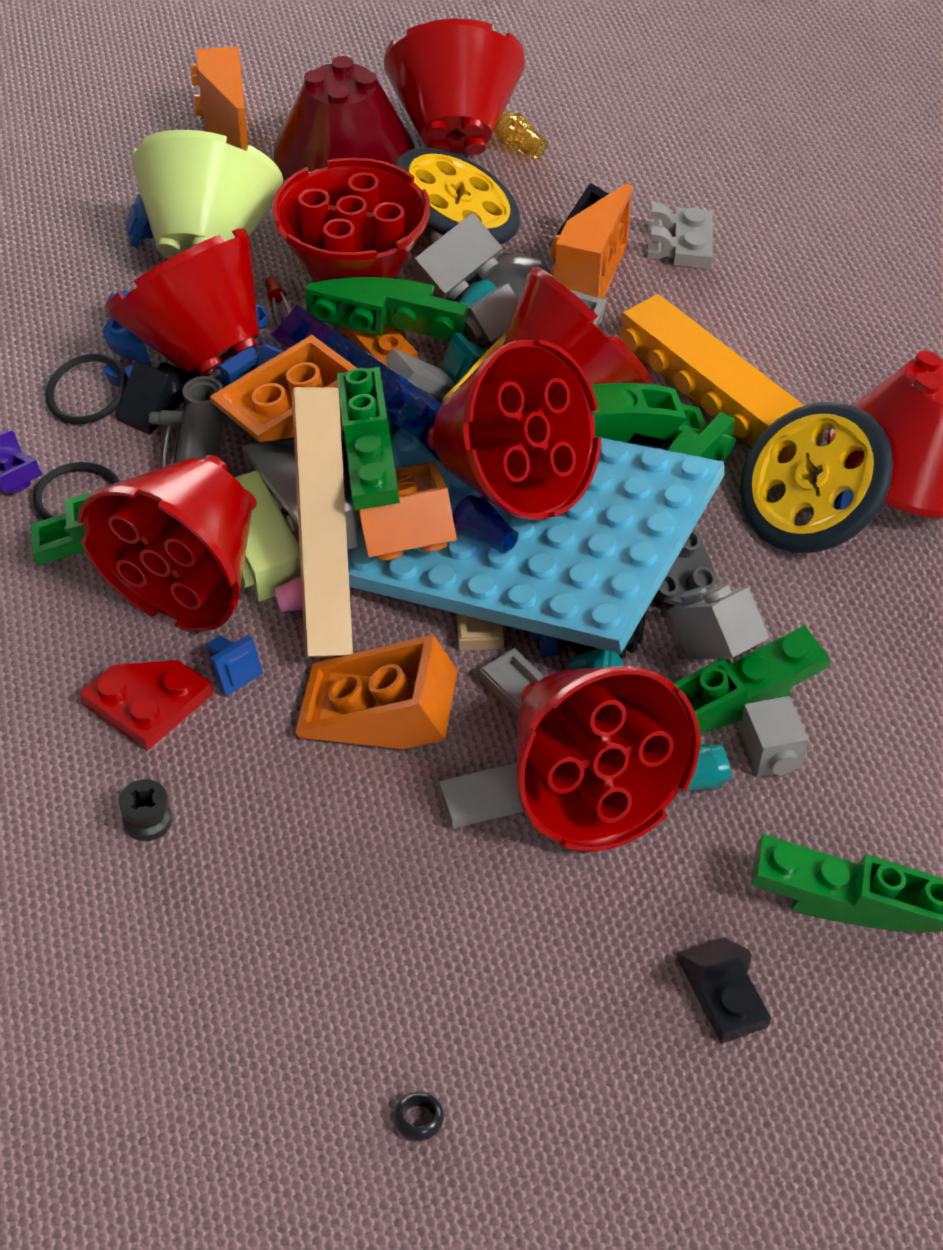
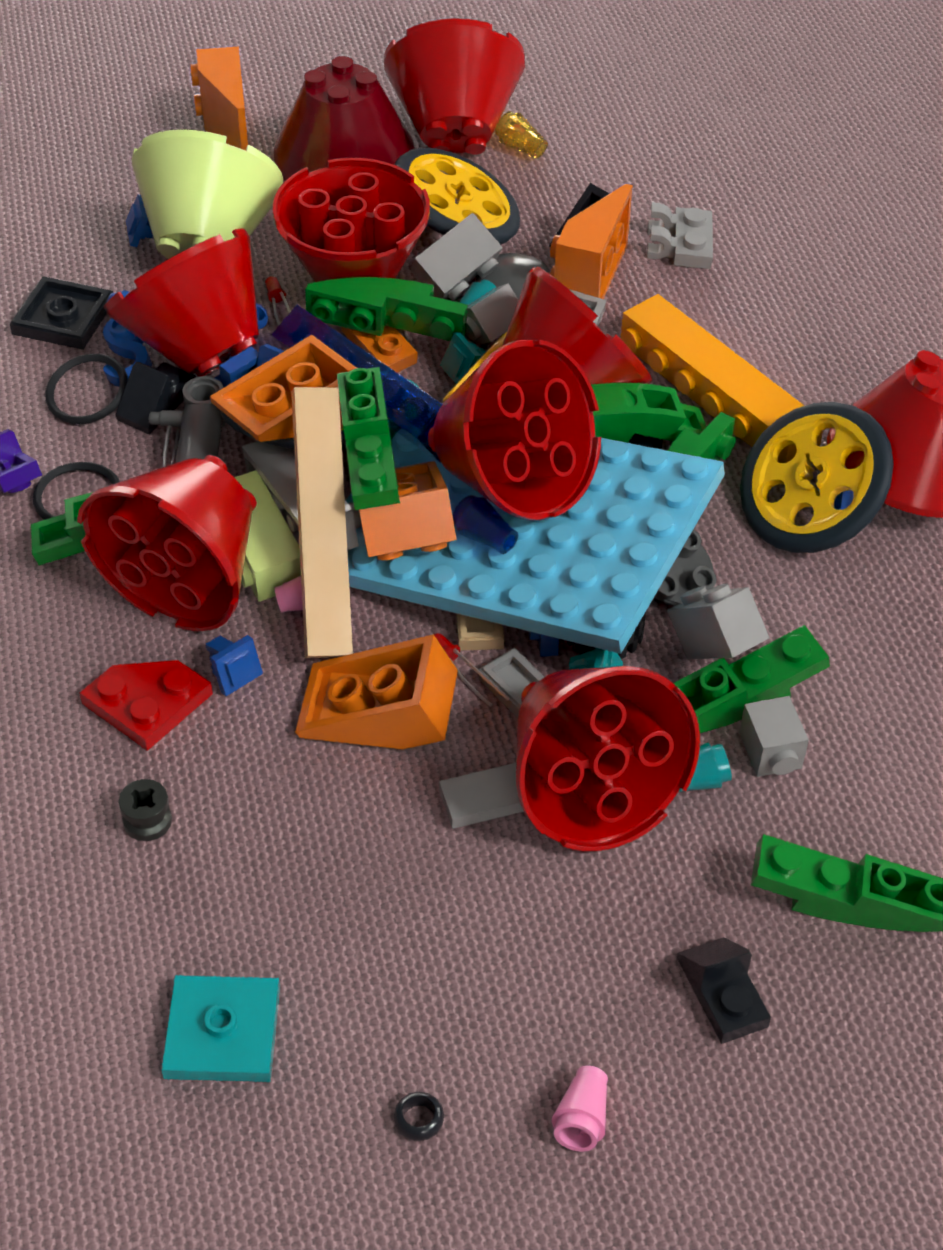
light grey tile [385,348,456,400] -> none
none -> black tile [10,276,113,350]
none -> teal plate [162,975,280,1082]
none -> flat silver piece [434,633,510,707]
none -> bright pink cone [552,1066,608,1152]

